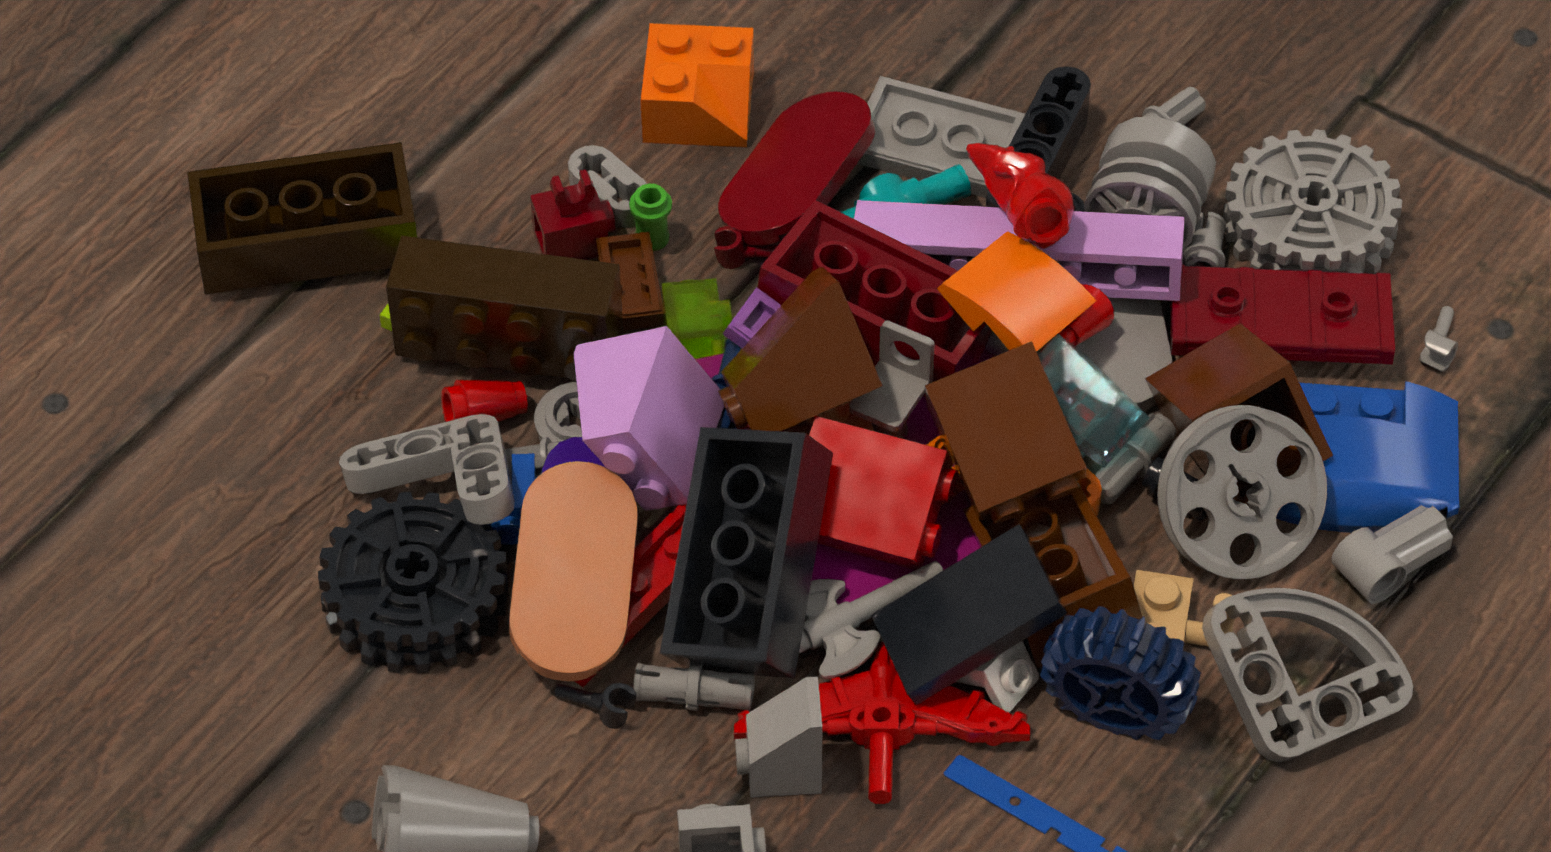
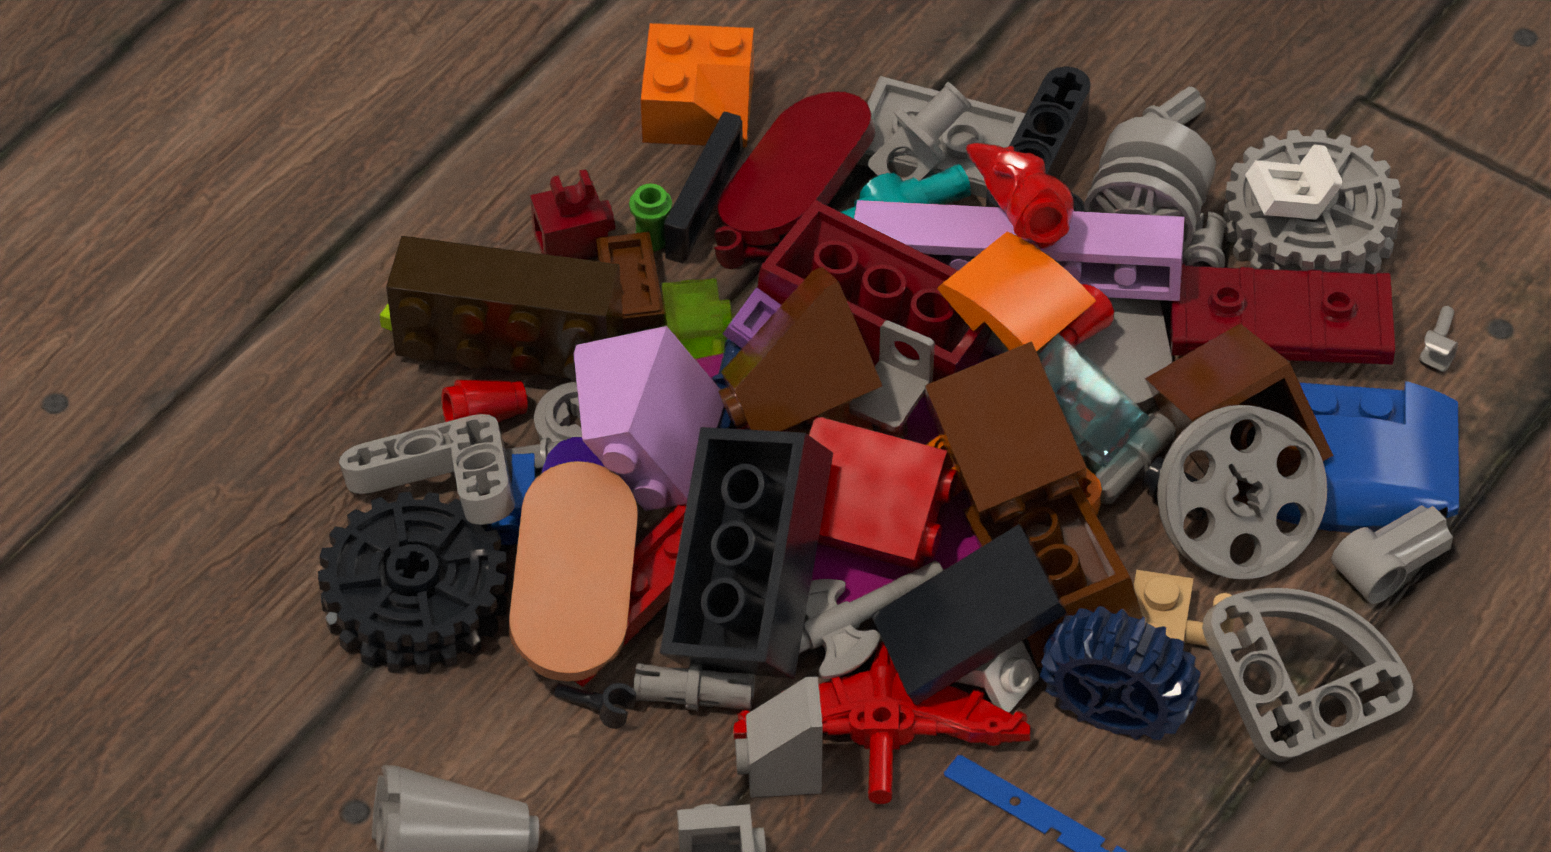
dark brown brick [187,142,417,295] -> none
light grey beam [568,145,647,228] -> none
none -> black tile [664,111,743,264]
none -> light grey bracket [867,82,972,181]
none -> white bracket [1245,145,1342,220]

